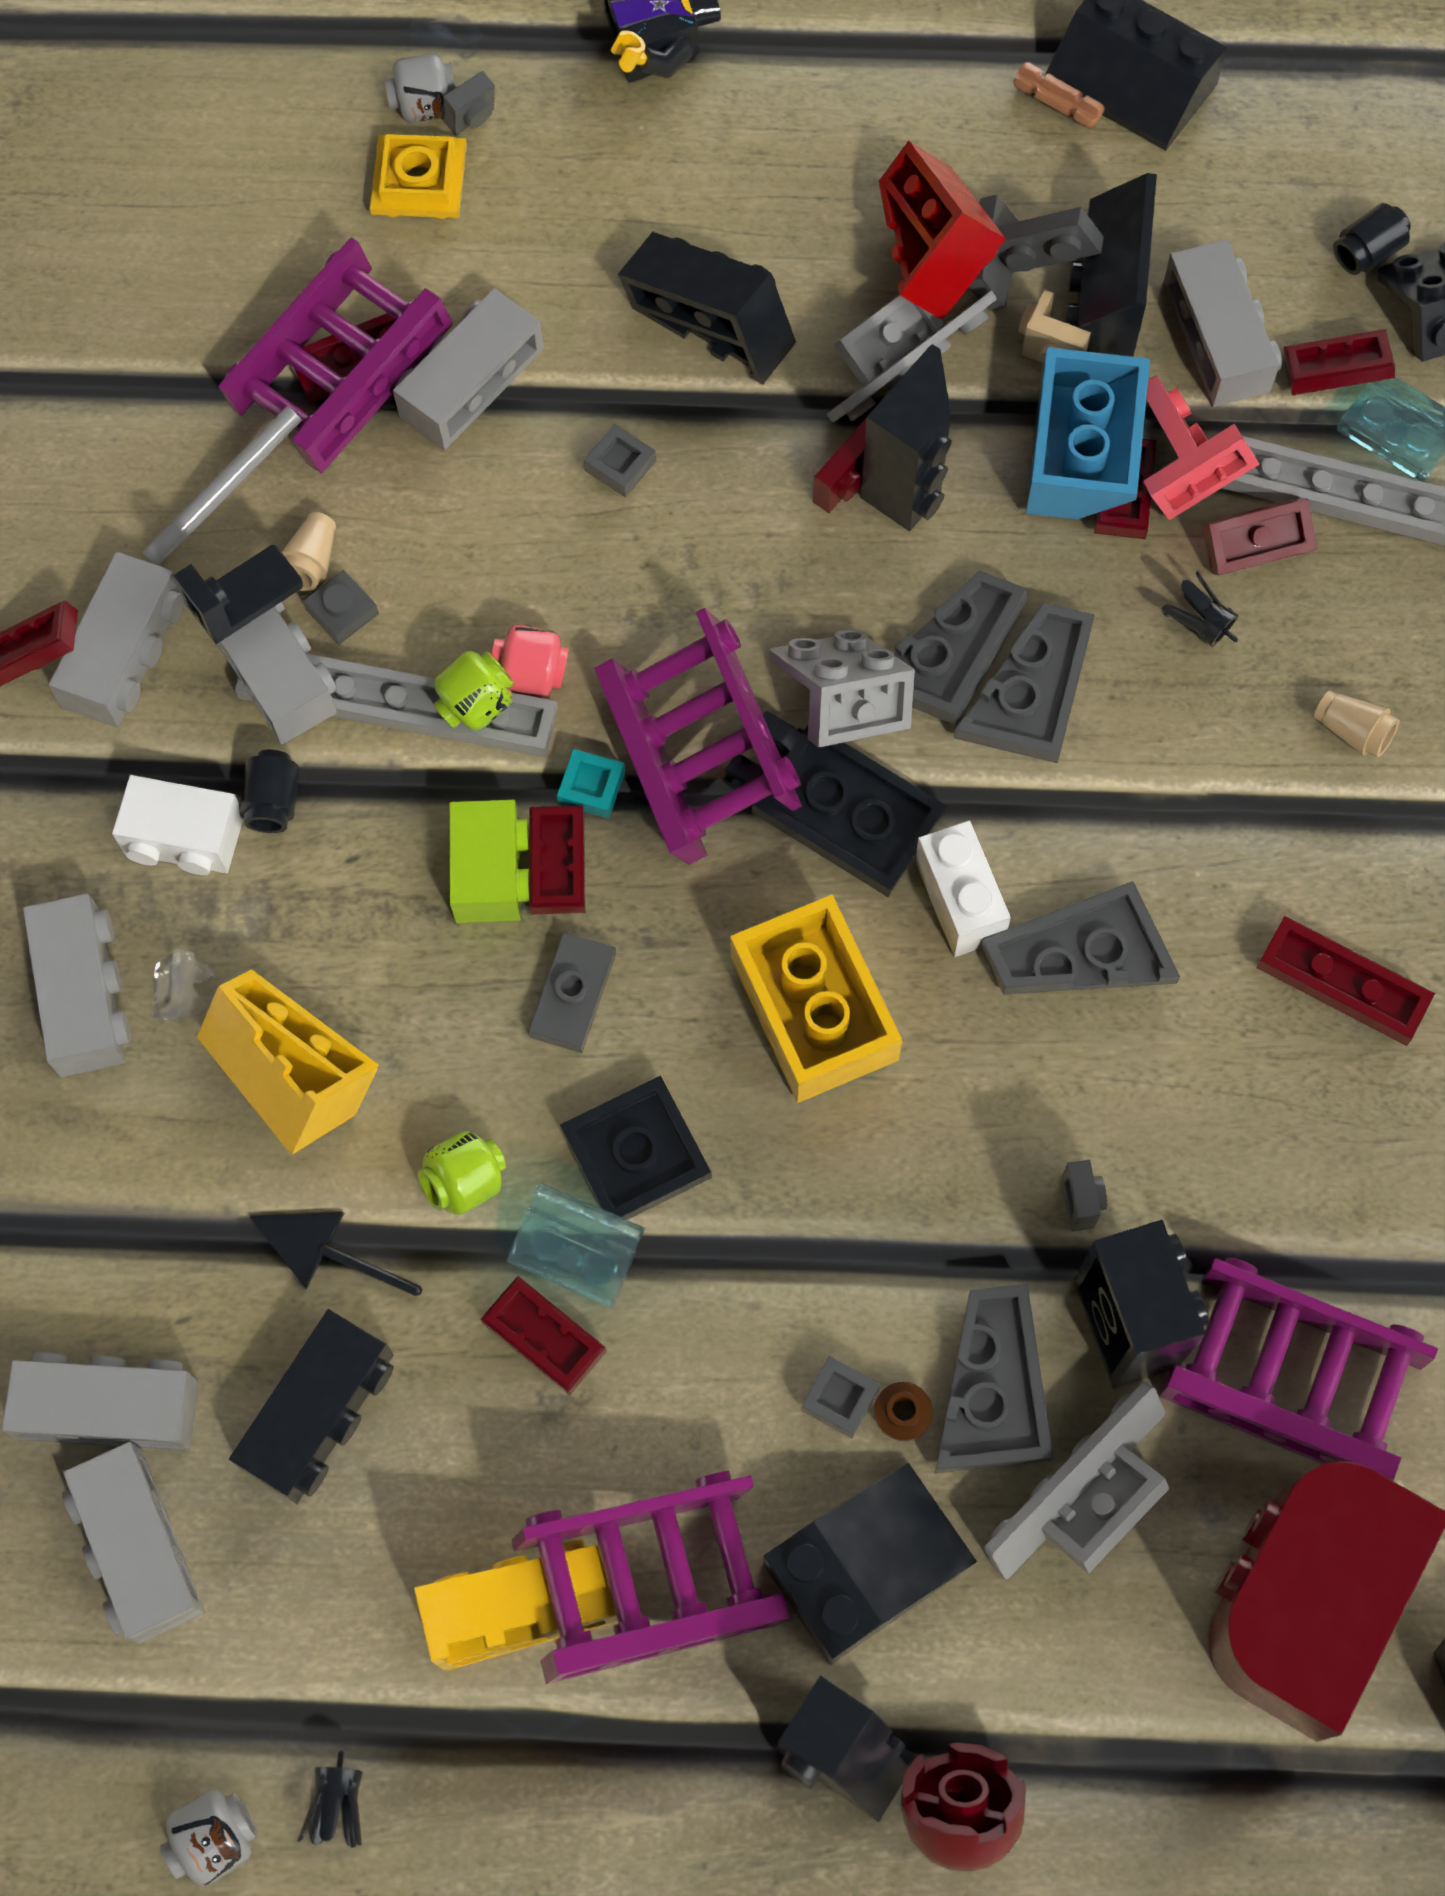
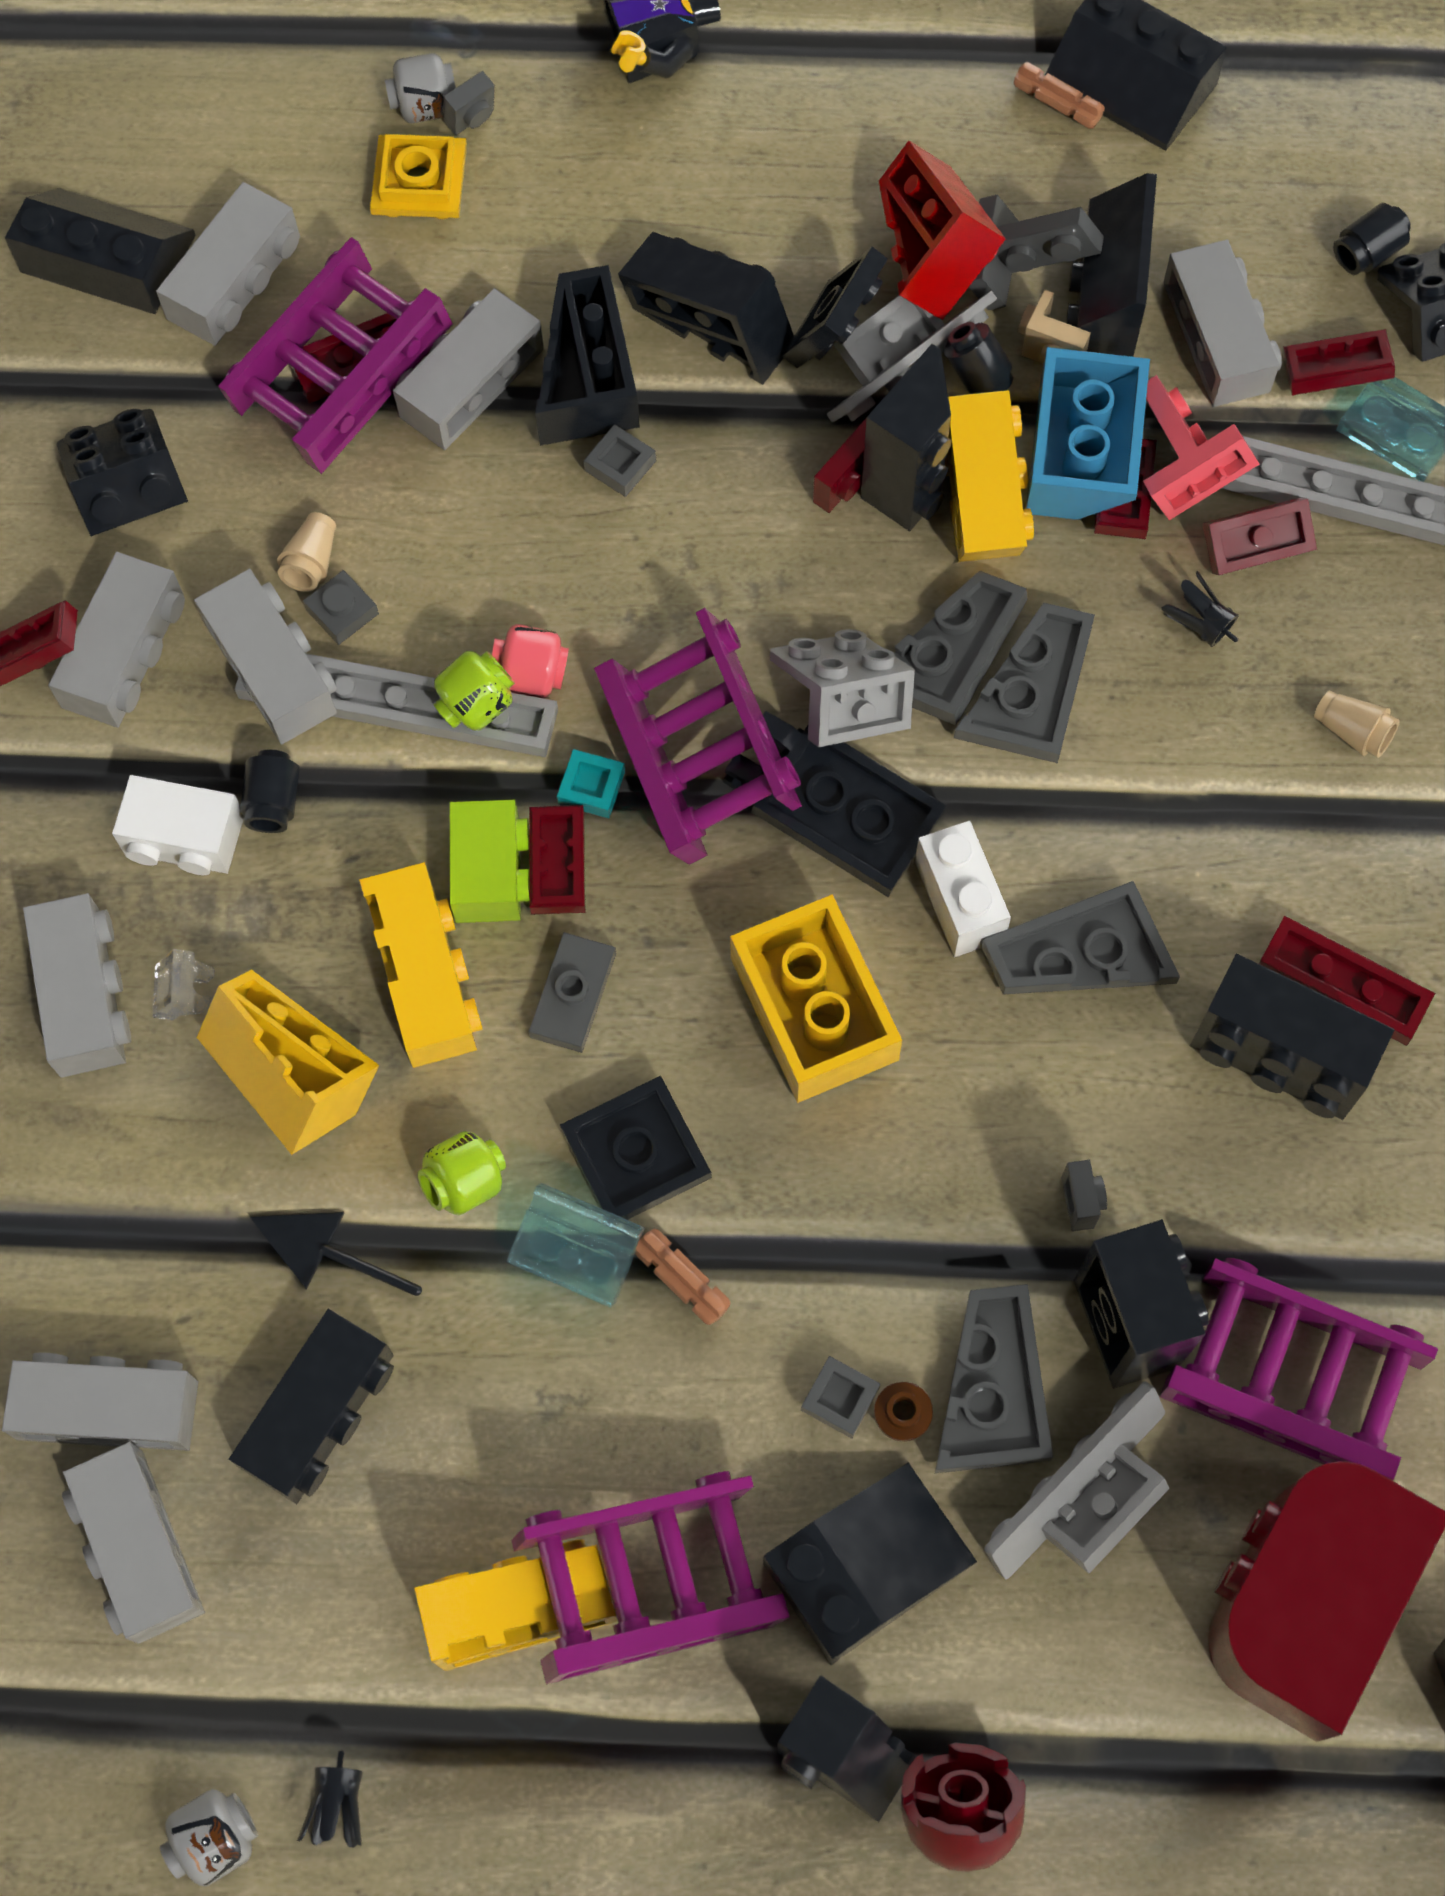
light grey bar [142,405,303,566] -> none
black bracket [173,545,304,645] -> none
dark red plate [480,1276,607,1396] -> none
none -> black slope [5,188,195,314]
none -> black bracket [57,408,188,536]
none -> light grey brick [156,182,300,346]
none -> yellow wedge [359,862,483,1068]
none -> black wedge [535,265,640,446]
none -> nougat axle [633,1229,731,1325]
none -> black plate [782,246,888,369]
none -> black brick [944,322,1014,394]
none -> yellow wedge [945,390,1034,562]
none -> black brick [1190,953,1395,1120]

